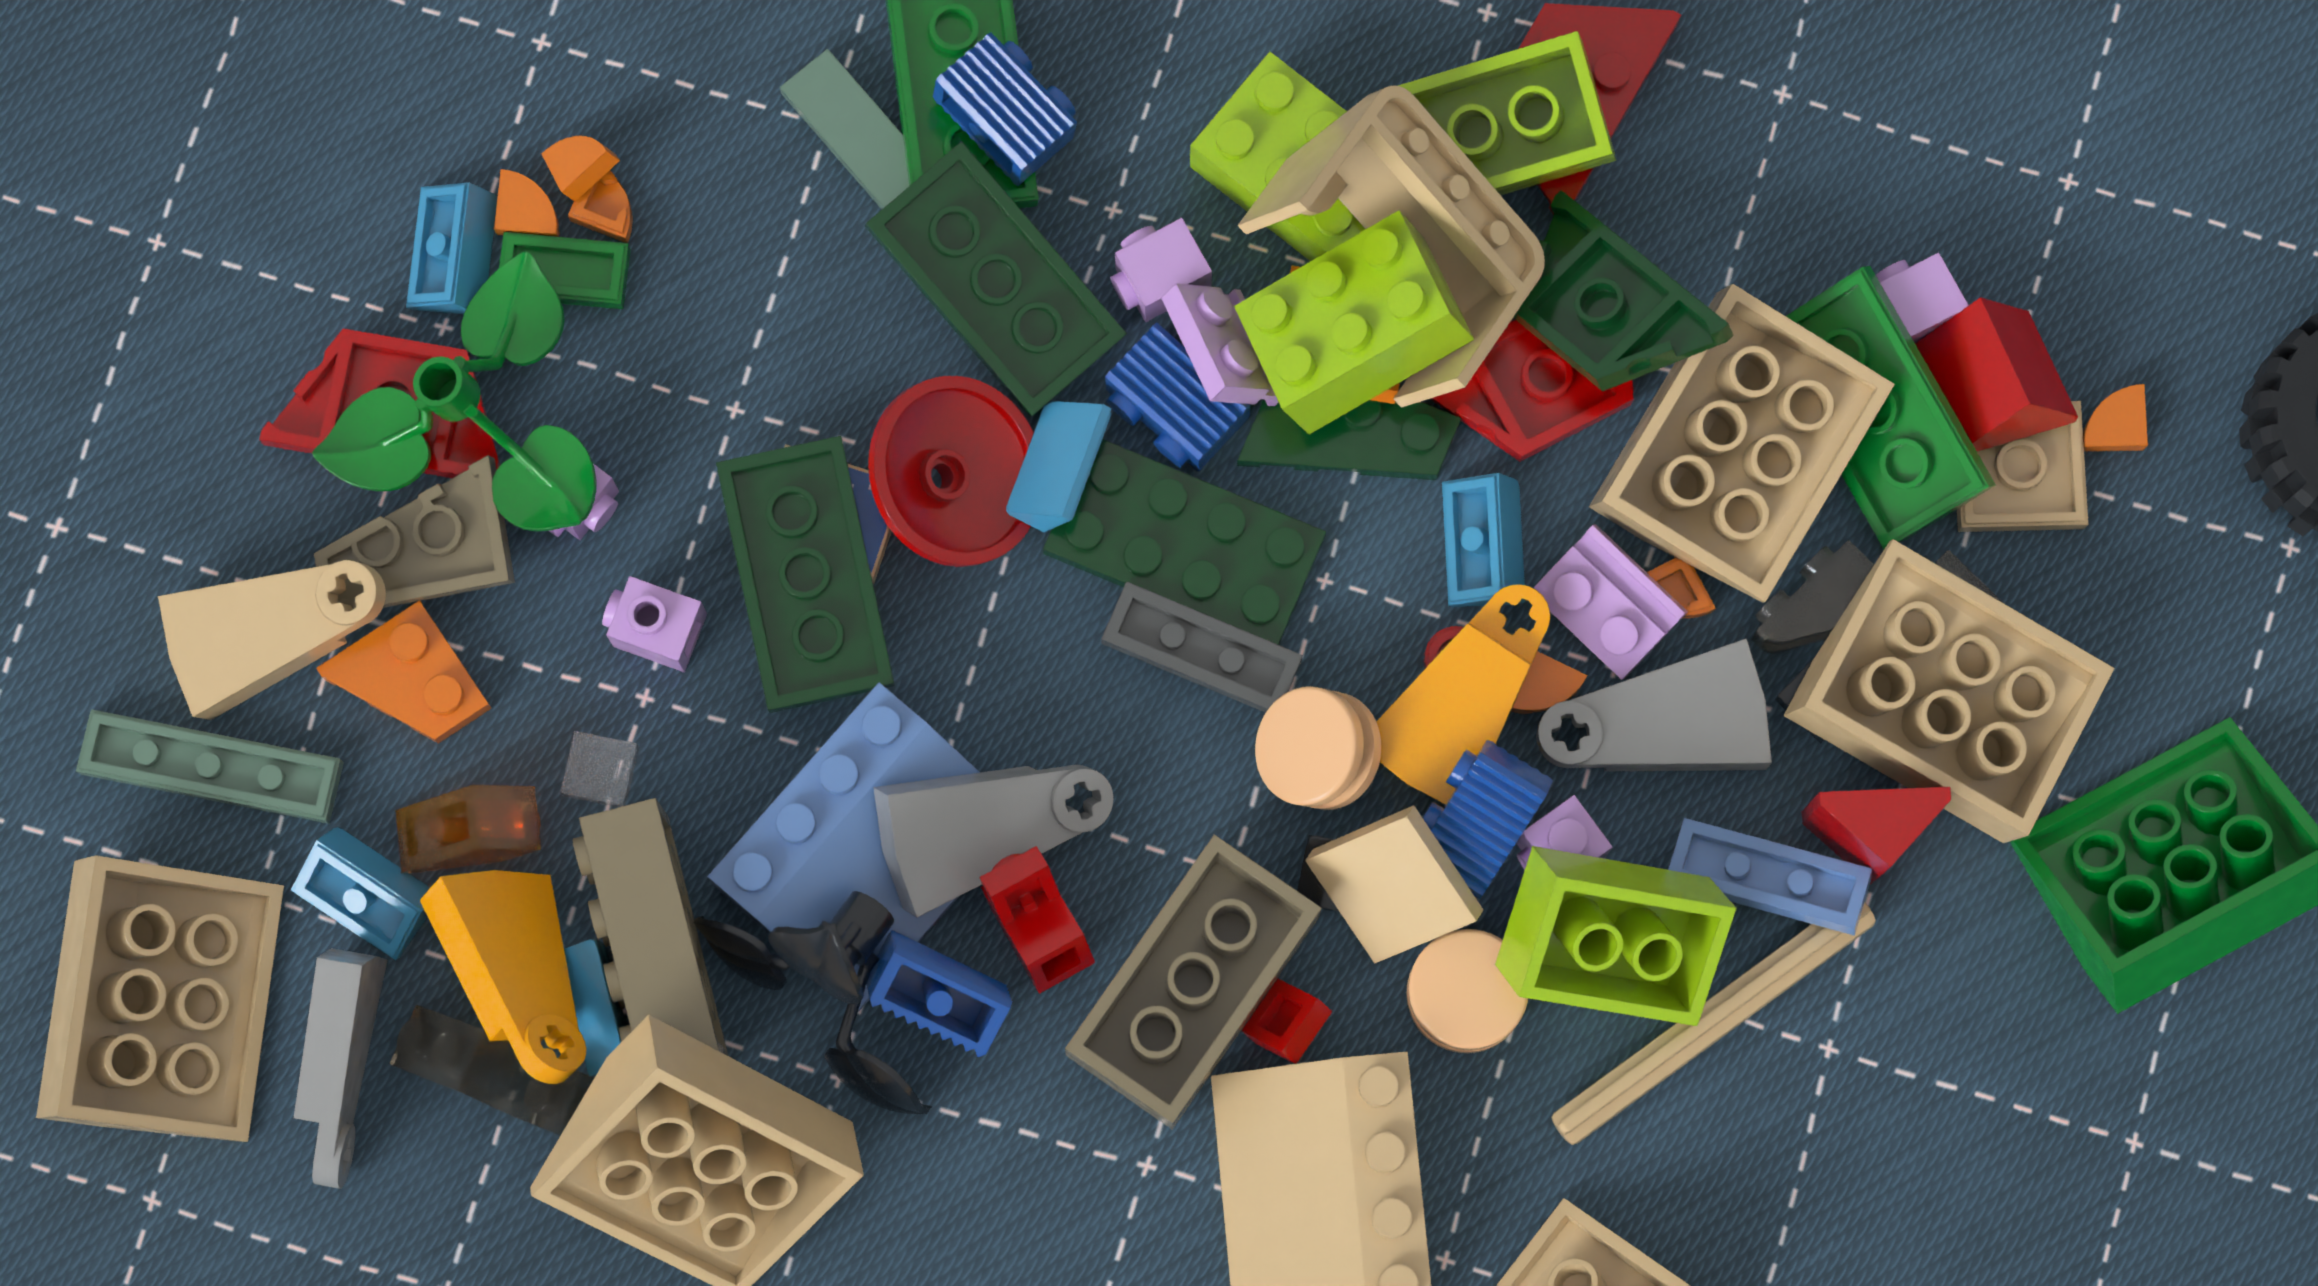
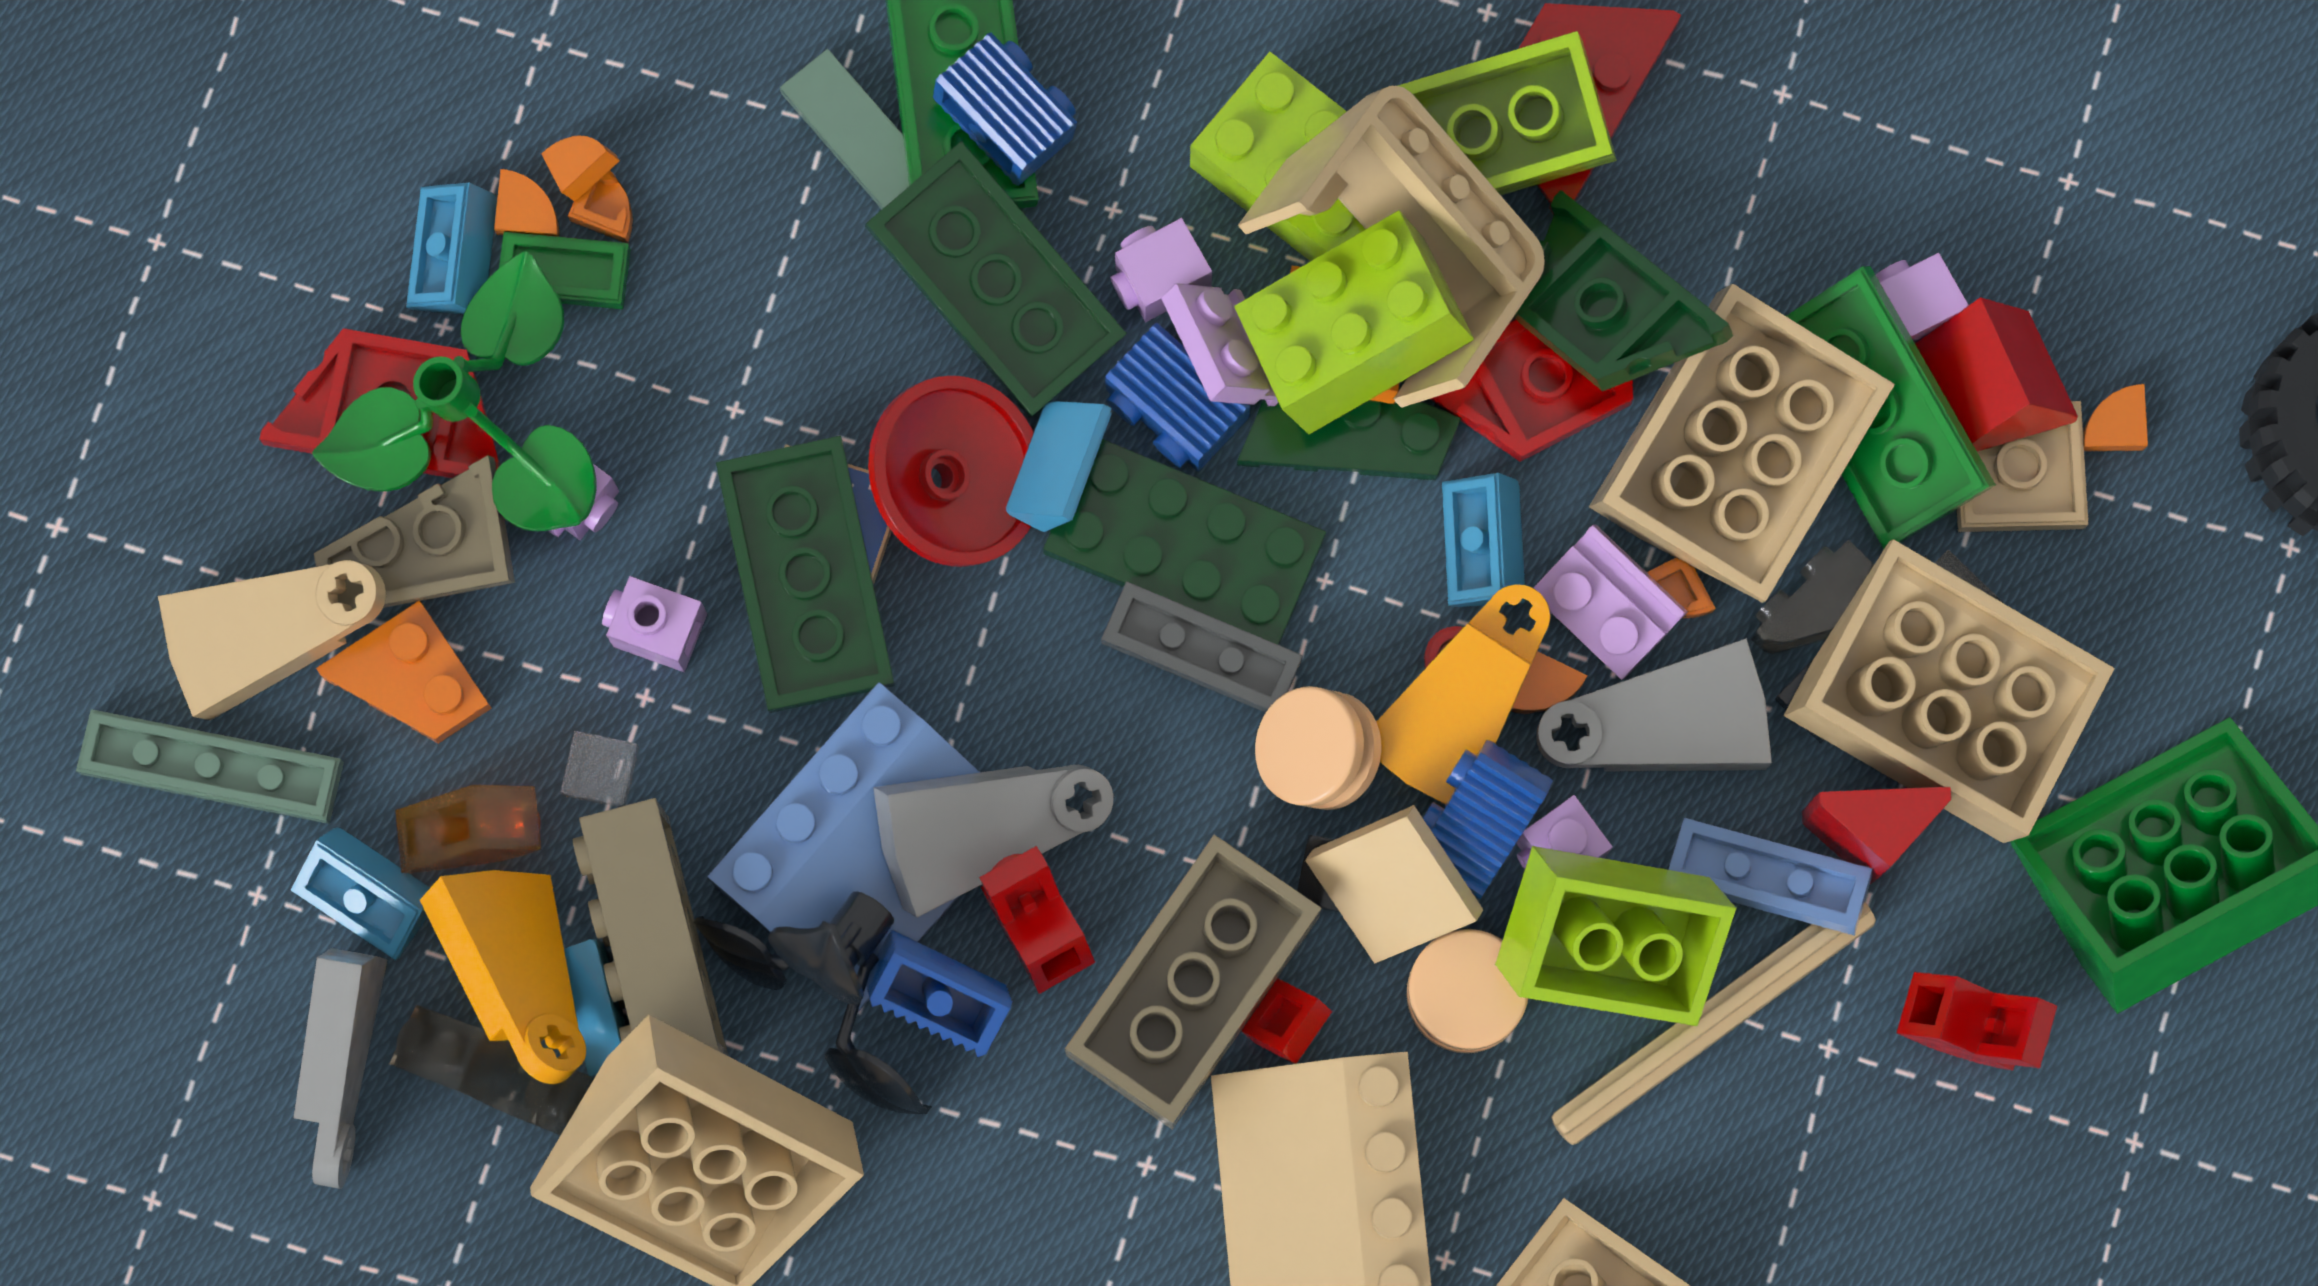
tan slope [36,855,284,1142] -> none
none -> red brick [1896,972,2057,1070]

